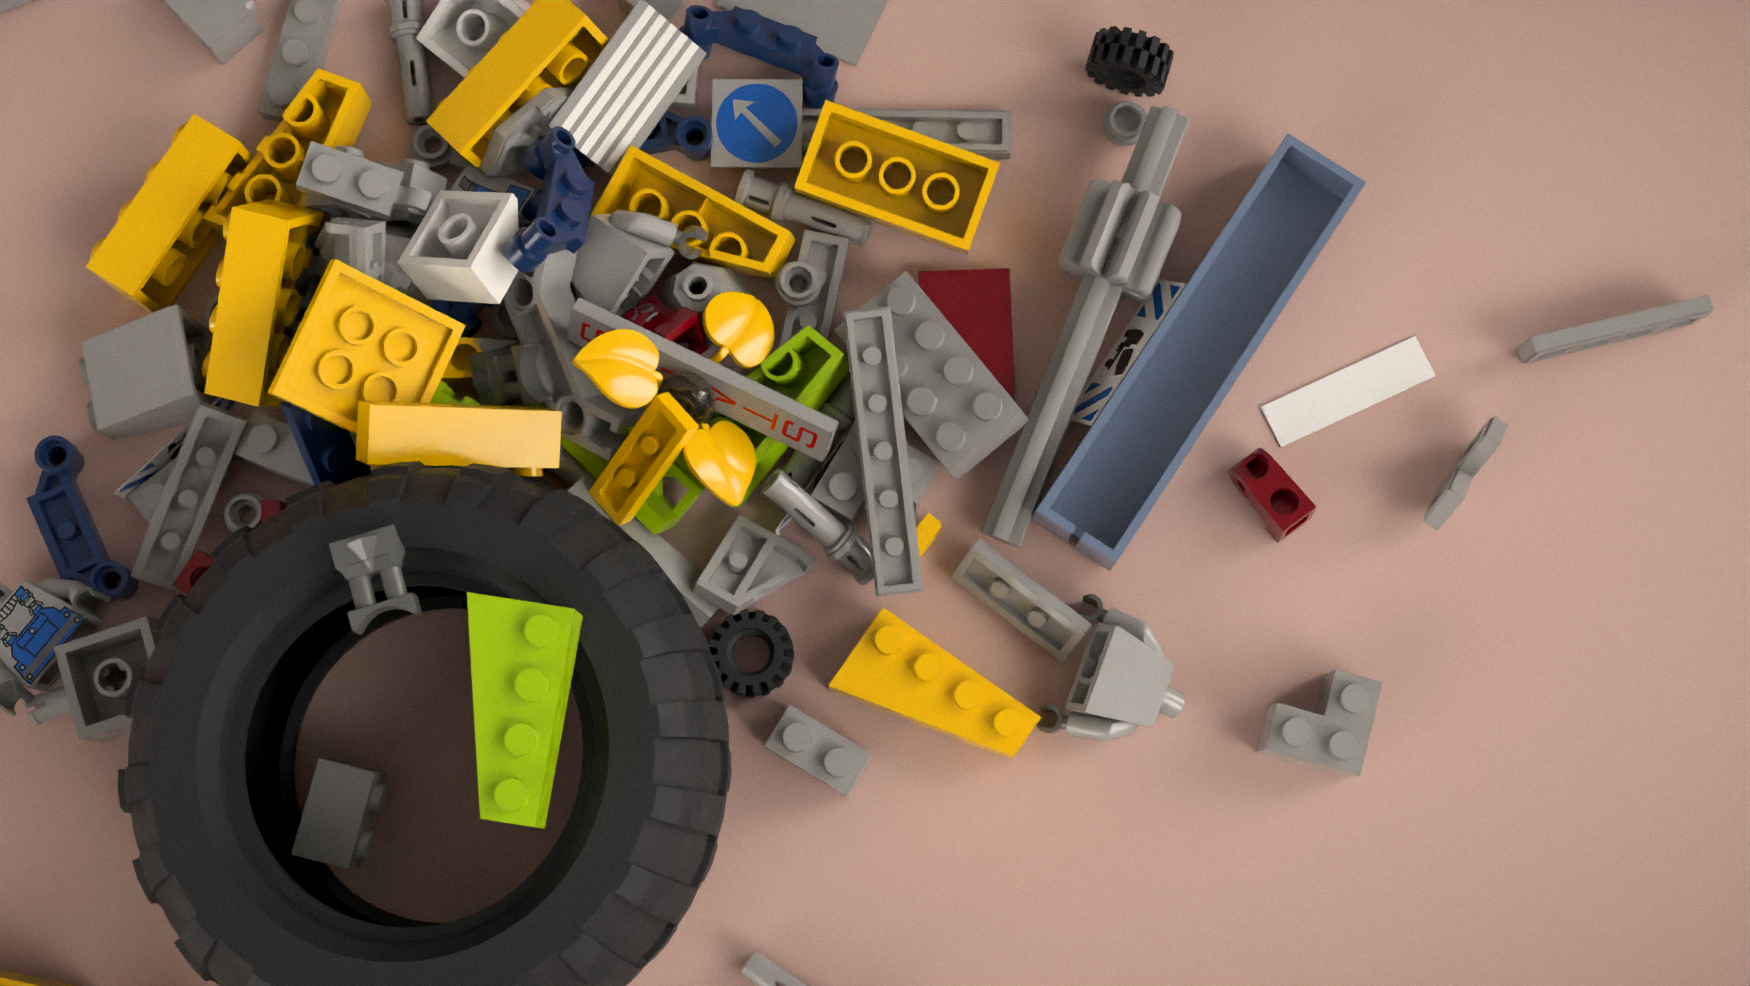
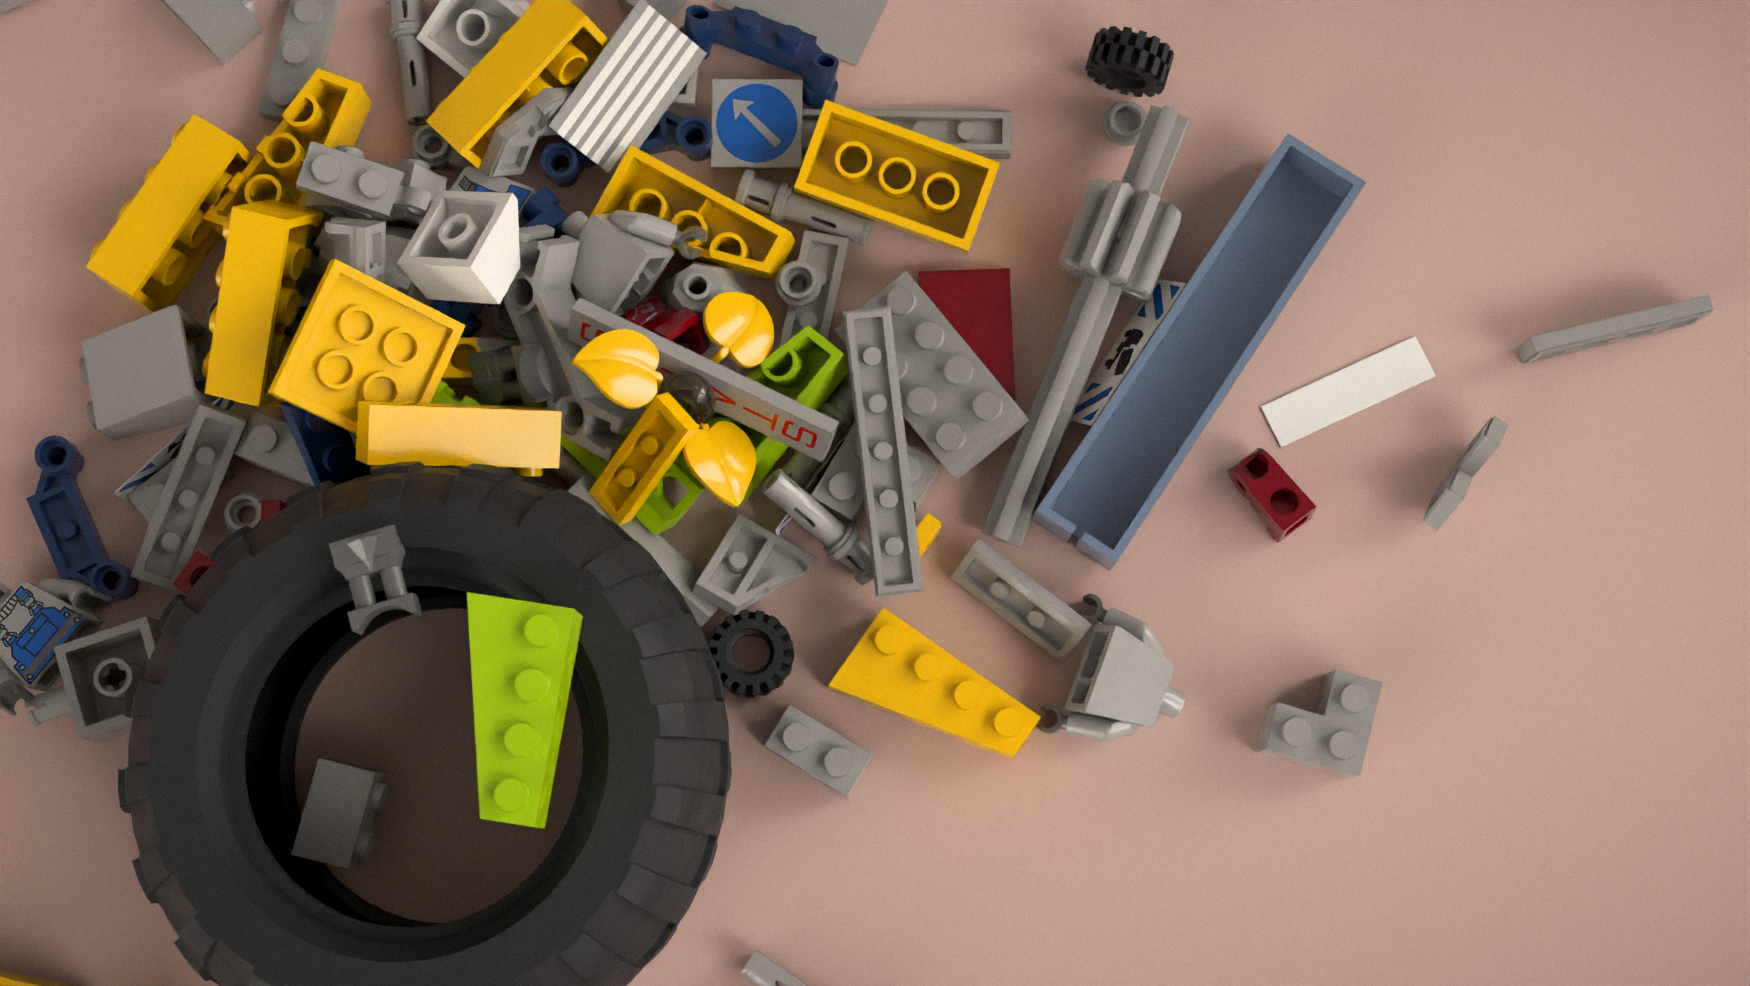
dark blue plate [504,126,595,273] -> none

